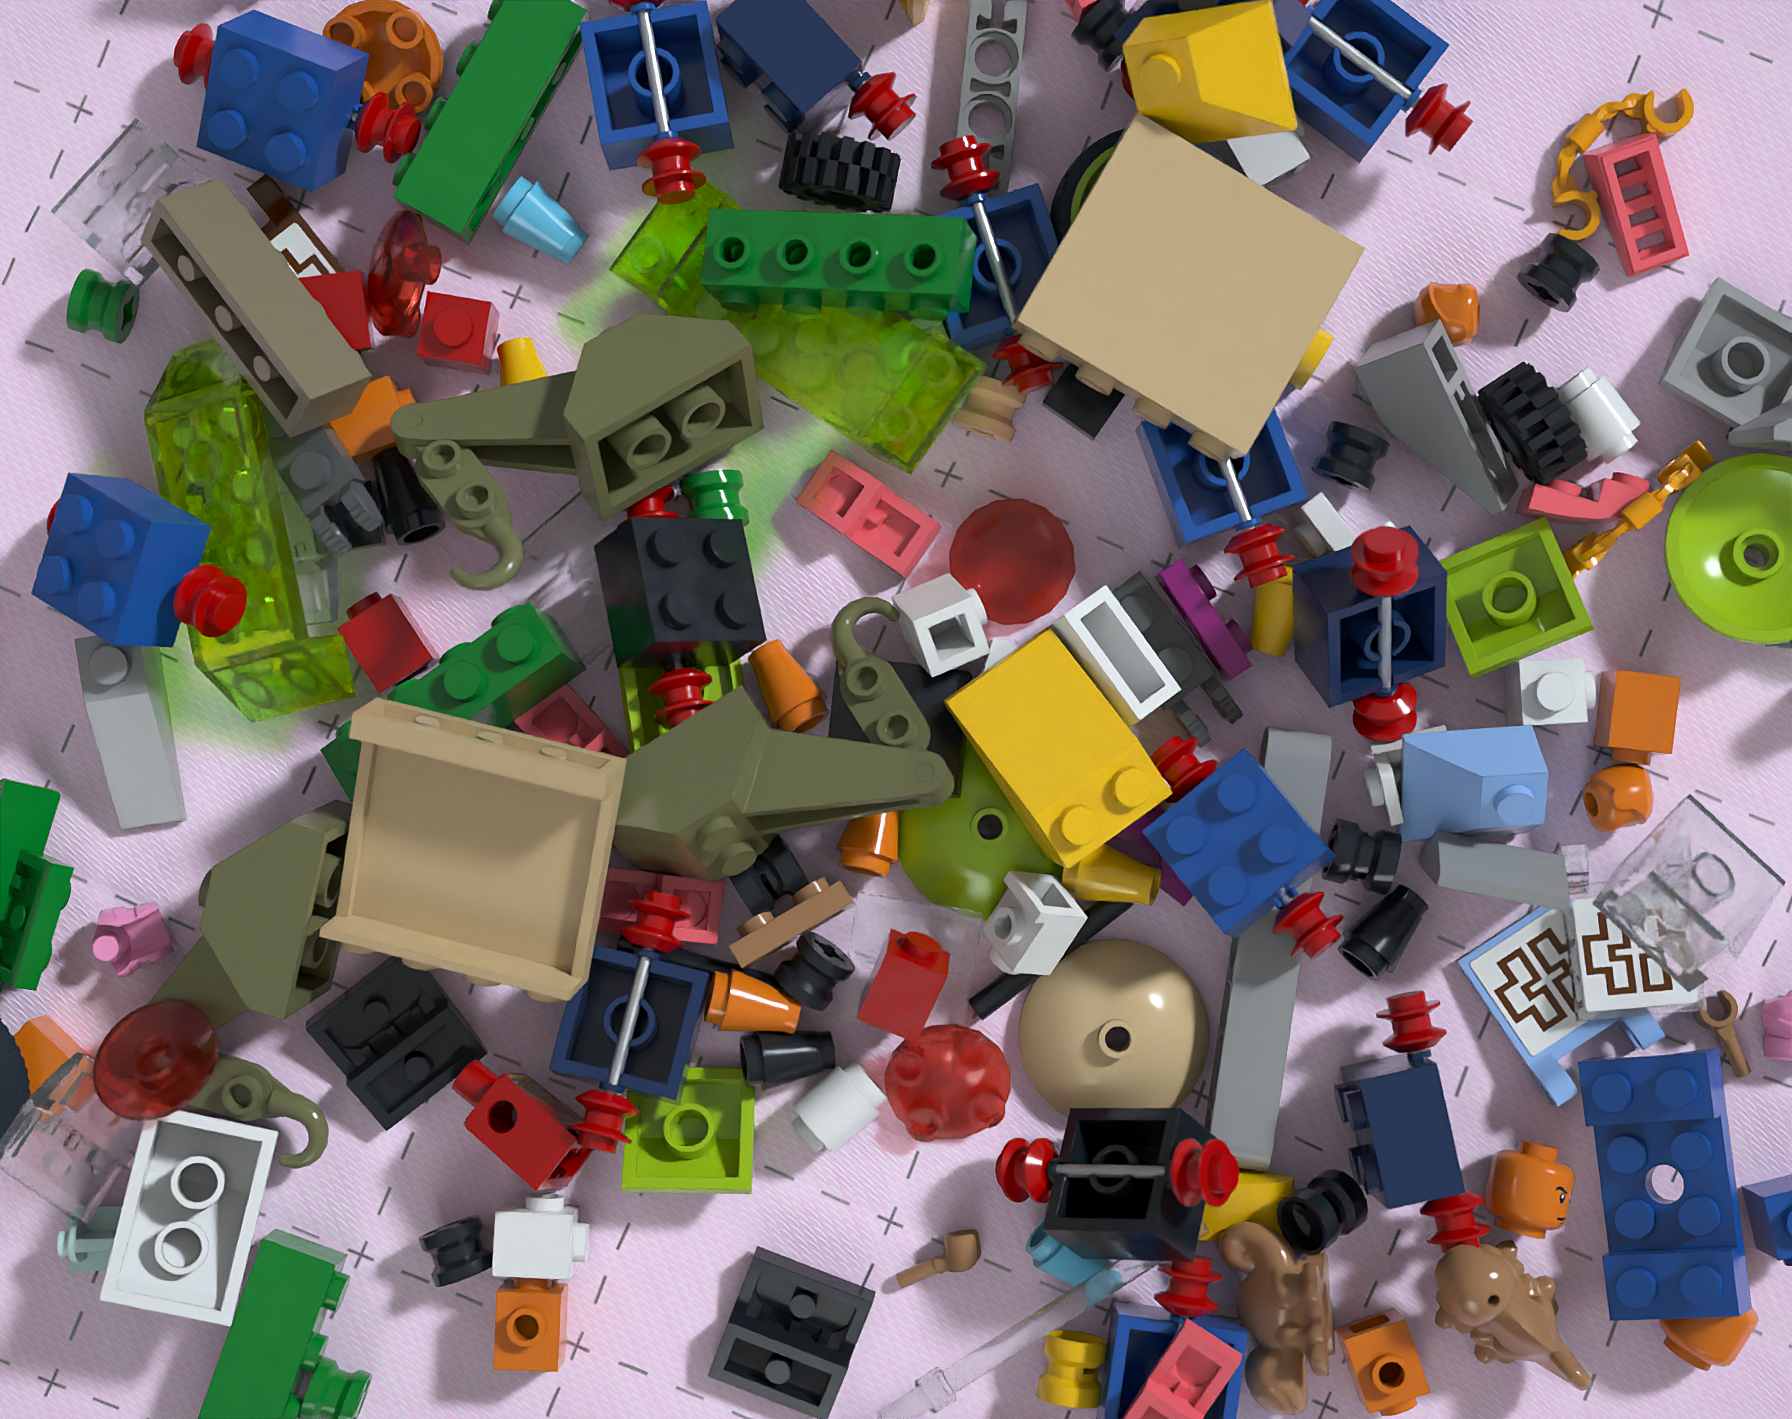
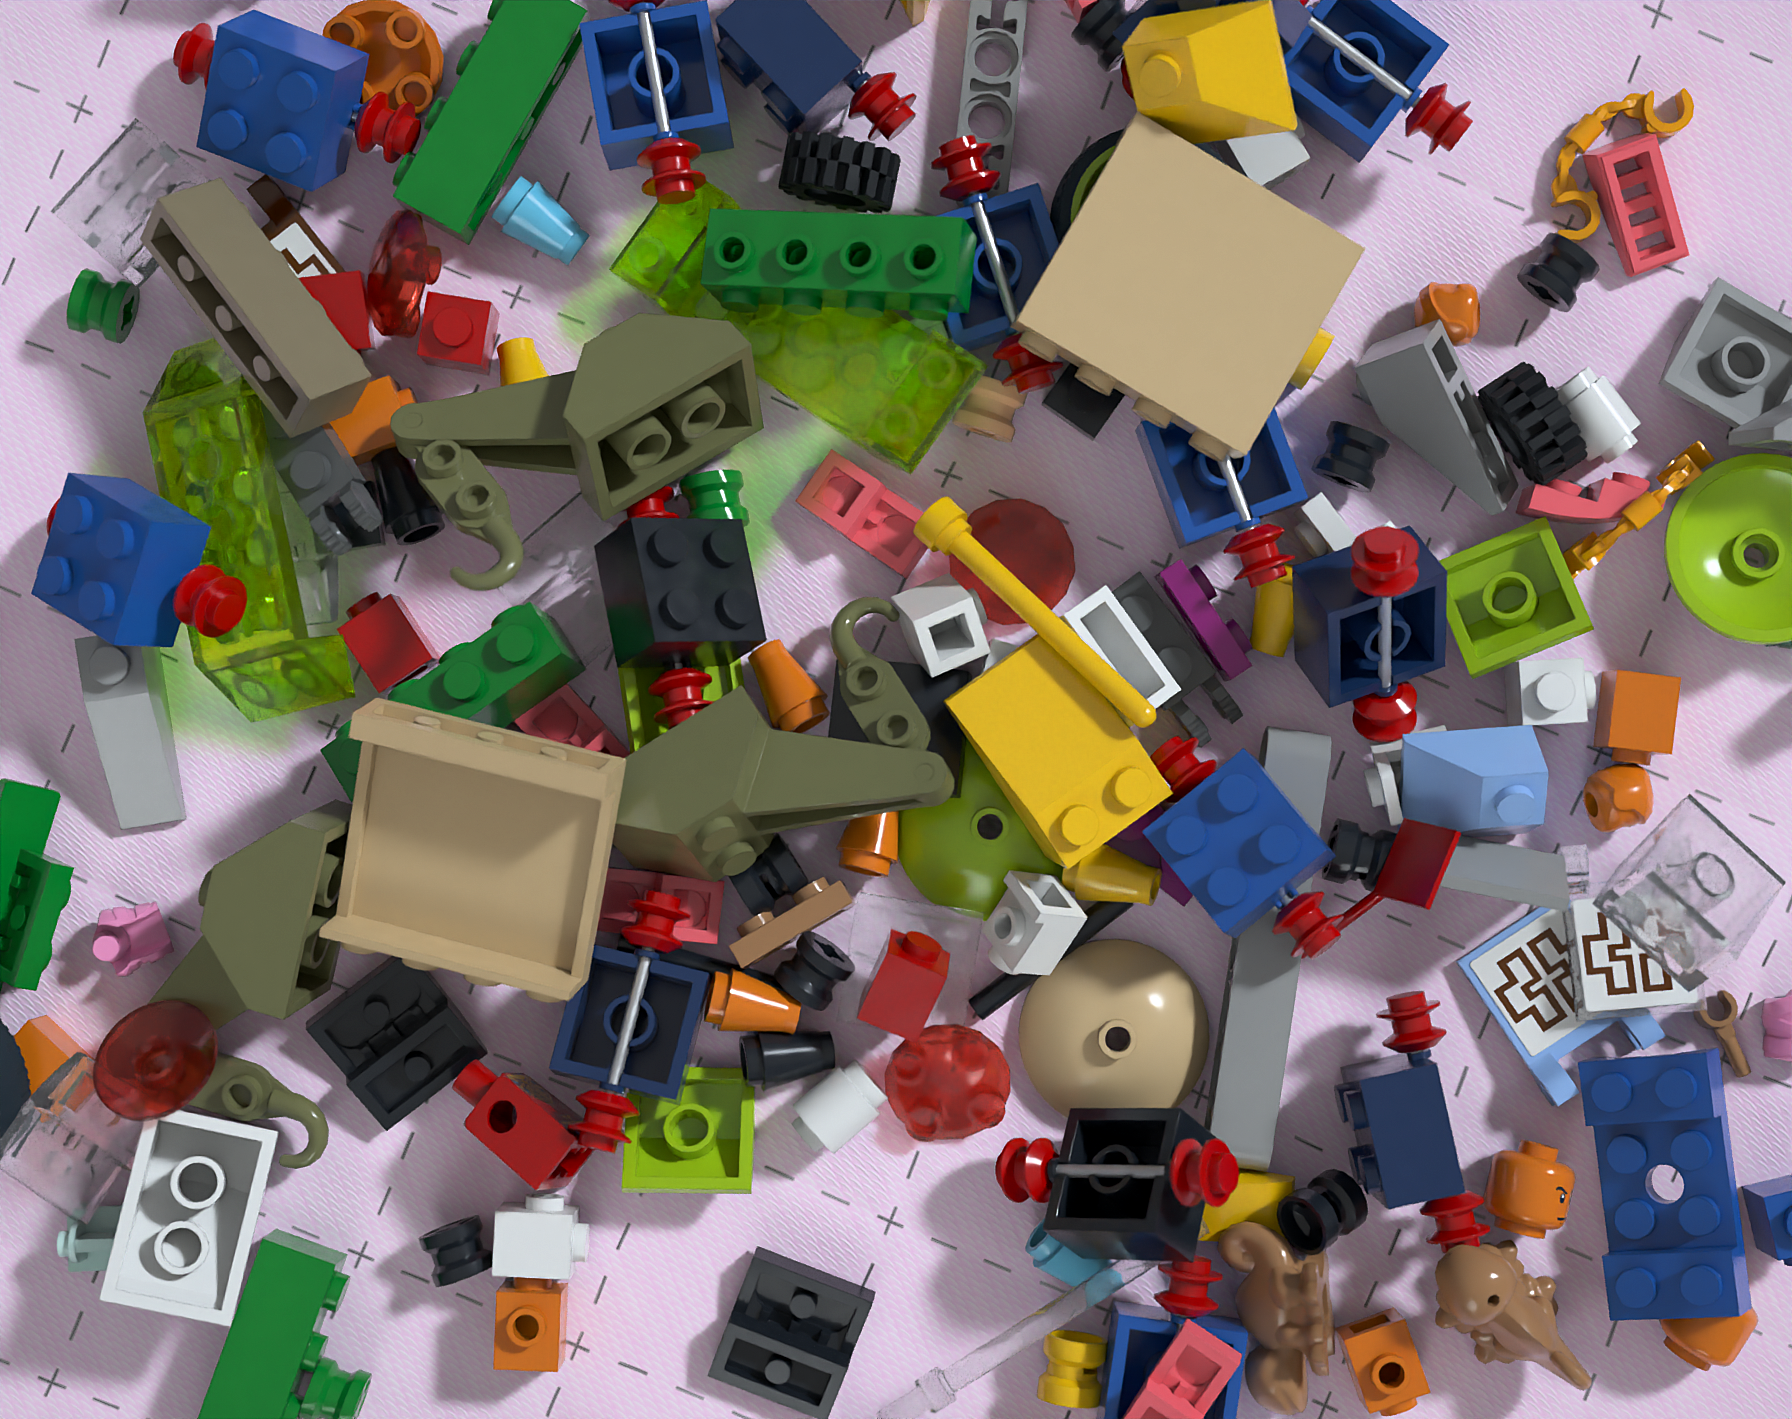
medium nougat hand [896,1229,981,1288] -> none
black cone [1337,884,1429,981] -> none
none -> yellow piece [913,496,1156,728]
none -> red piece [1301,818,1461,959]

